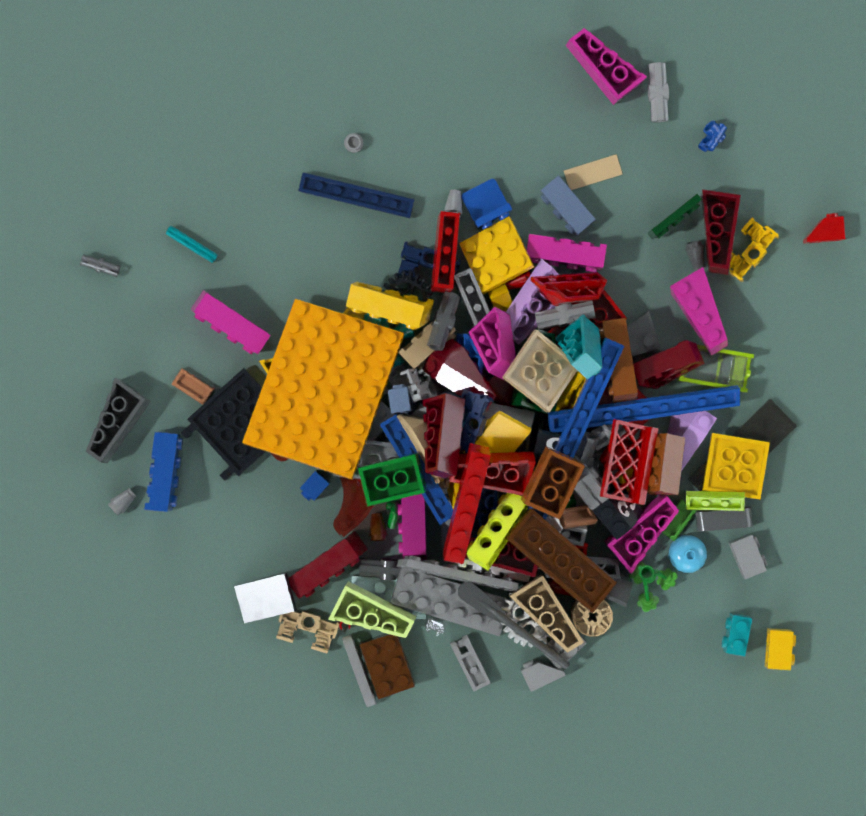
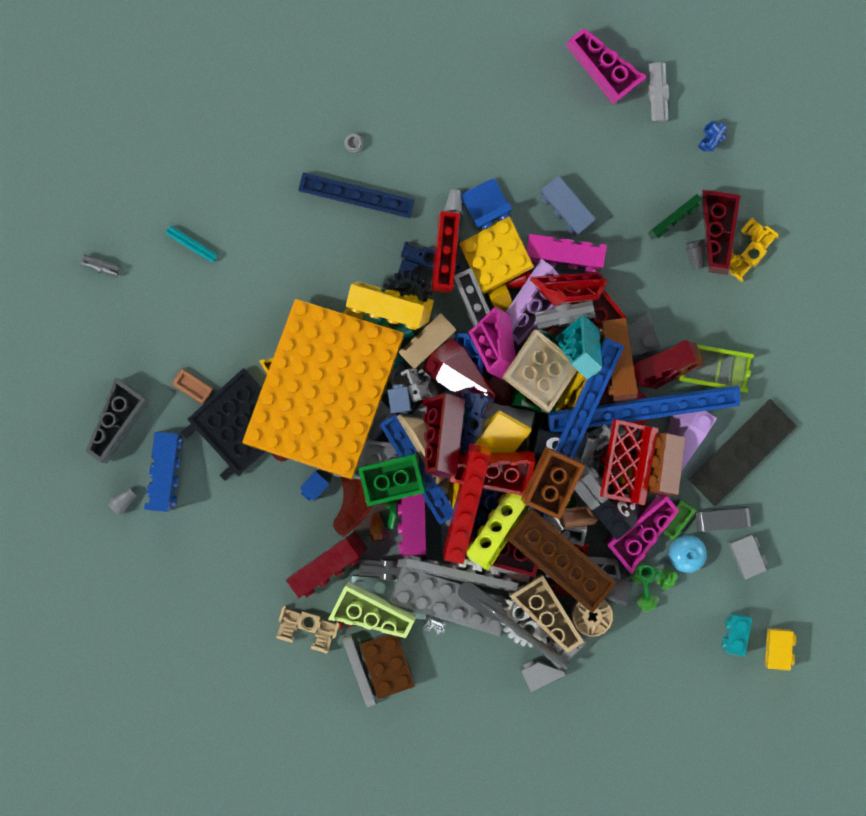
dark pink wedge [191,290,271,355] -> none
tile [234,573,297,623] -> none
dark grey piece [427,291,461,351] -> none
light grey plate [450,635,491,691] -> none
tan sticker [564,154,622,190] -> none
dark pink wedge [670,267,728,356] -> none
lime tile [686,491,745,511] -> none
yellow plate [702,433,770,500] -> none
red slope [803,213,845,244] -> none

